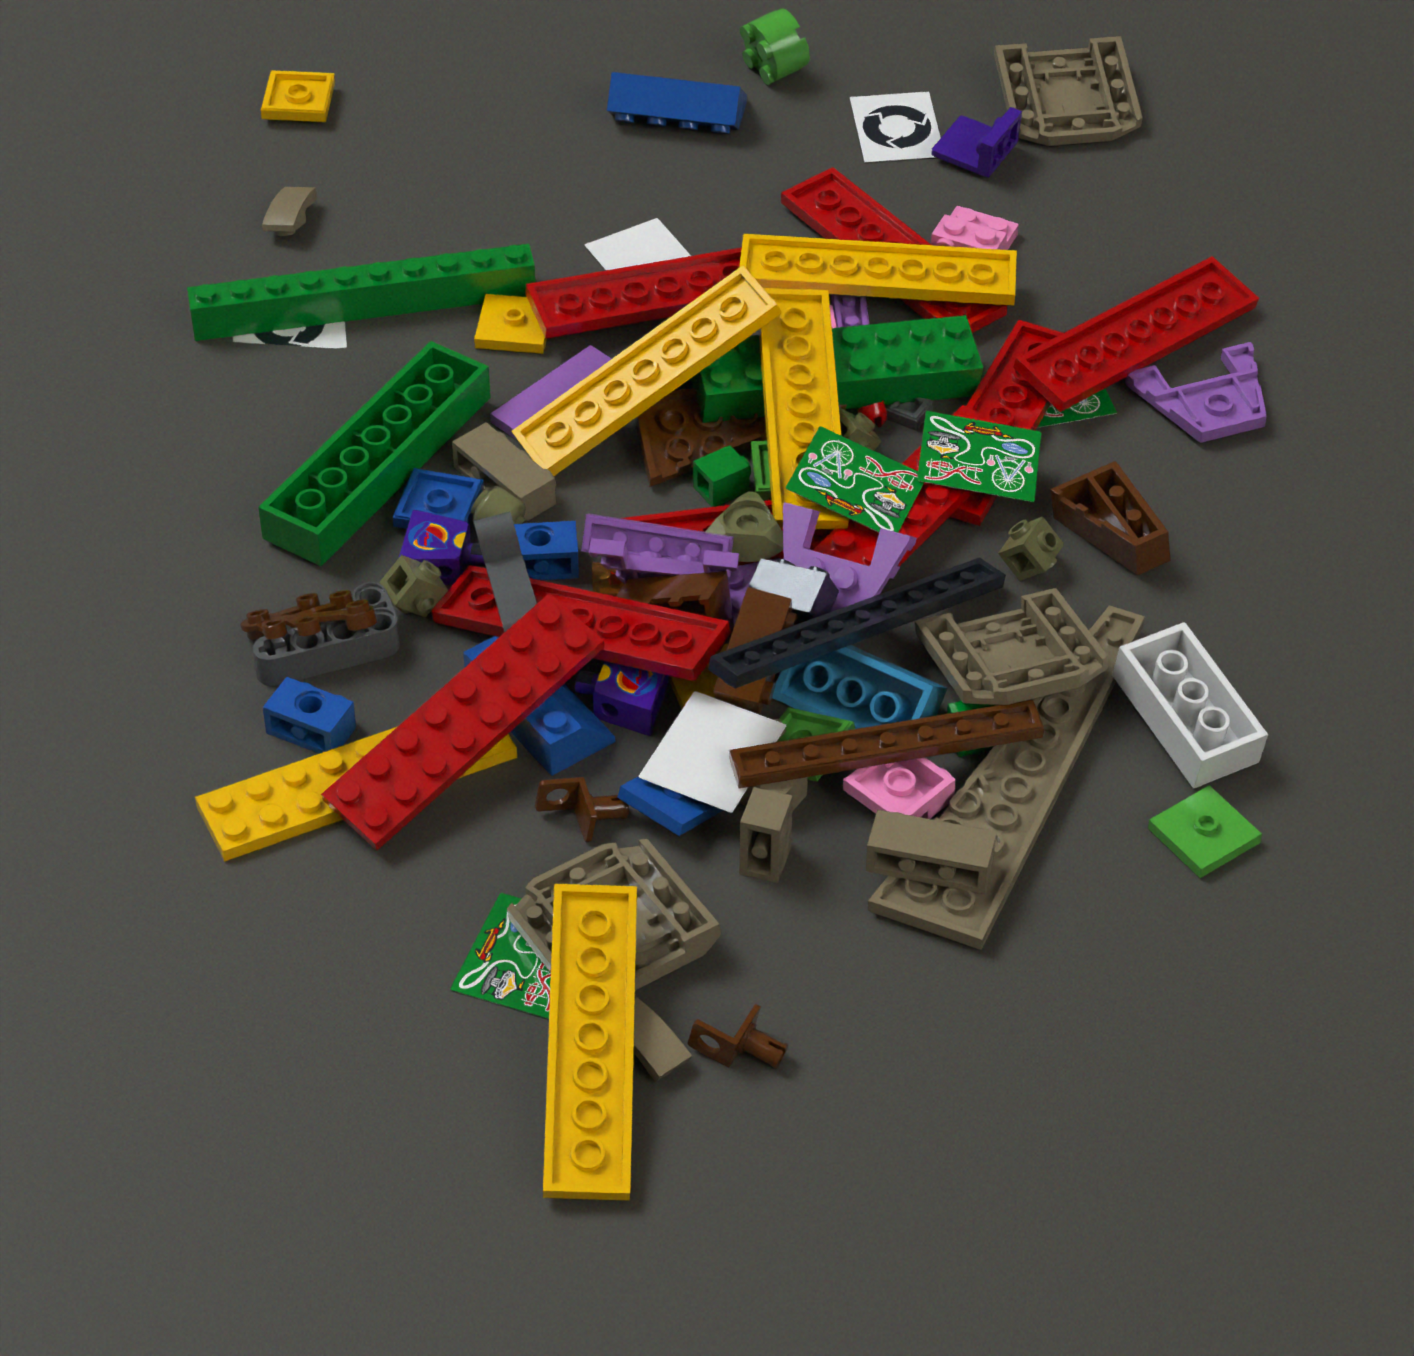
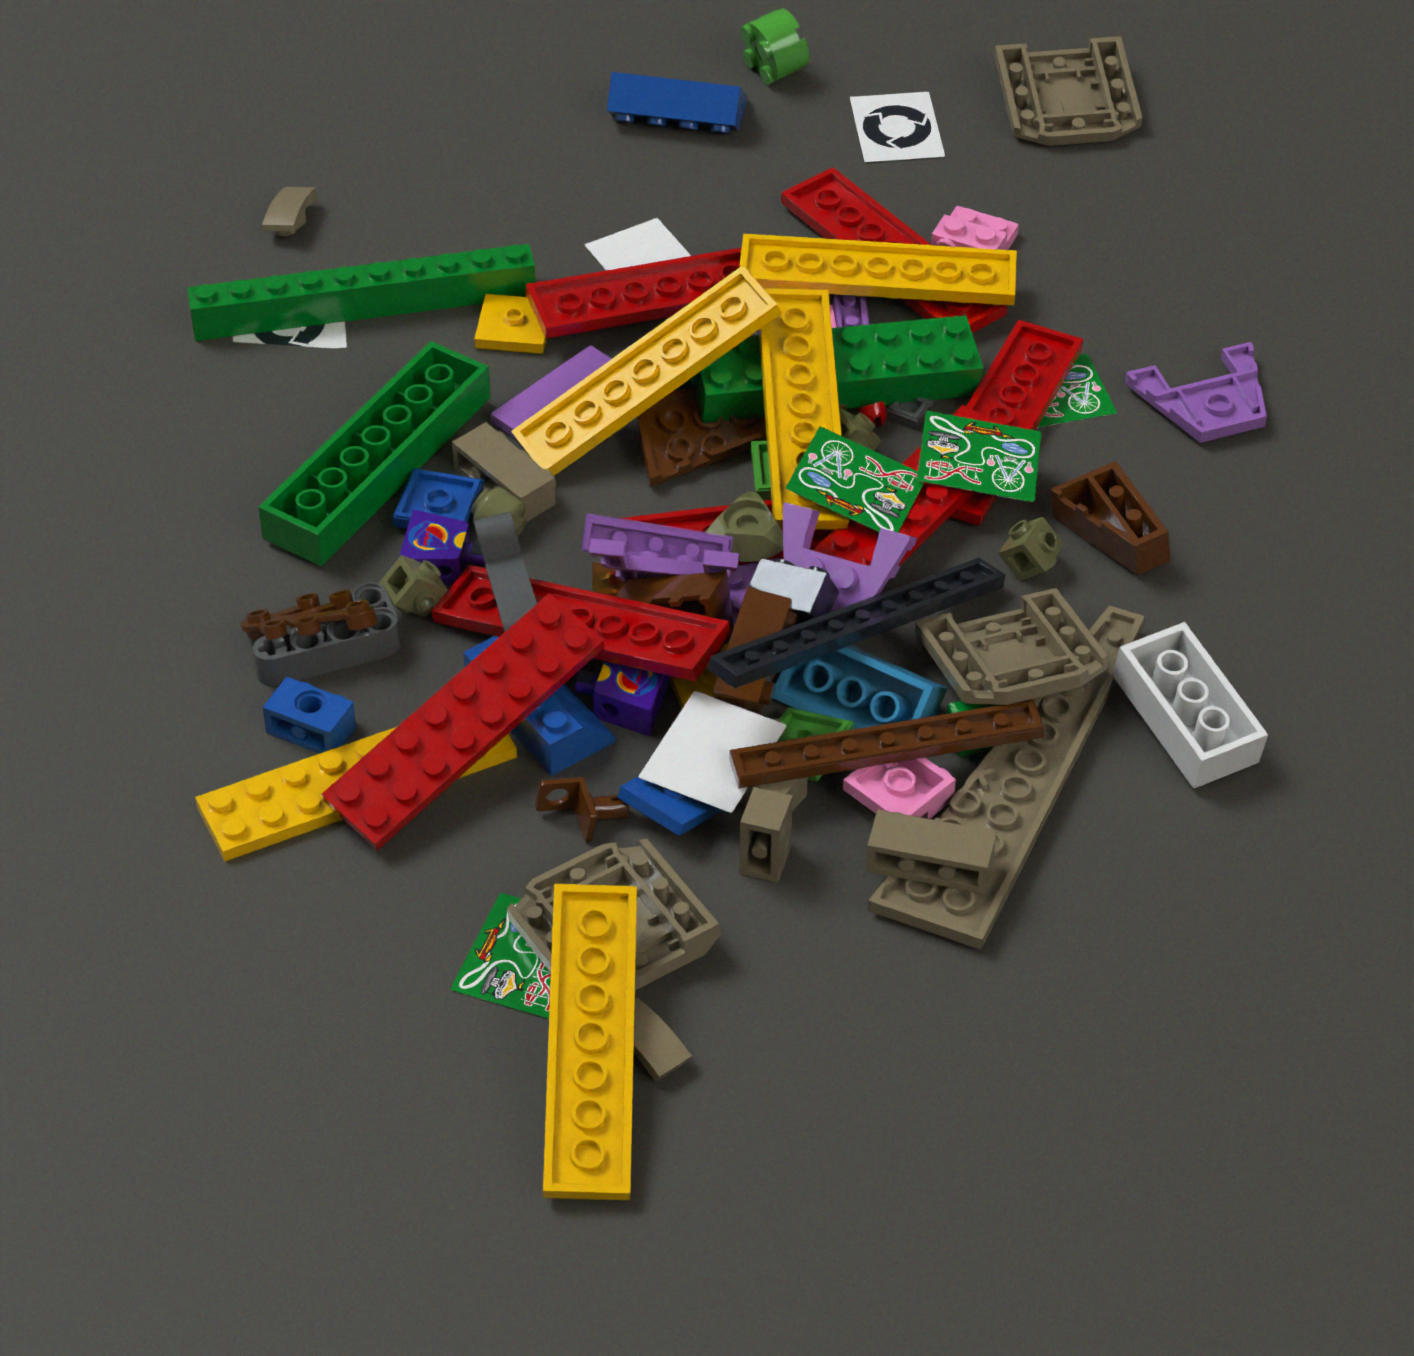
yellow plate [261,70,335,122] -> none
blue brick [514,521,579,580] -> none
reddish brown bracket [687,1004,788,1069] -> none
green brick [693,445,752,507] -> none
dark purple bracket [931,107,1022,178] -> none
red plate [1013,256,1259,412] -> none
bright green plate [1148,785,1262,878] -> none

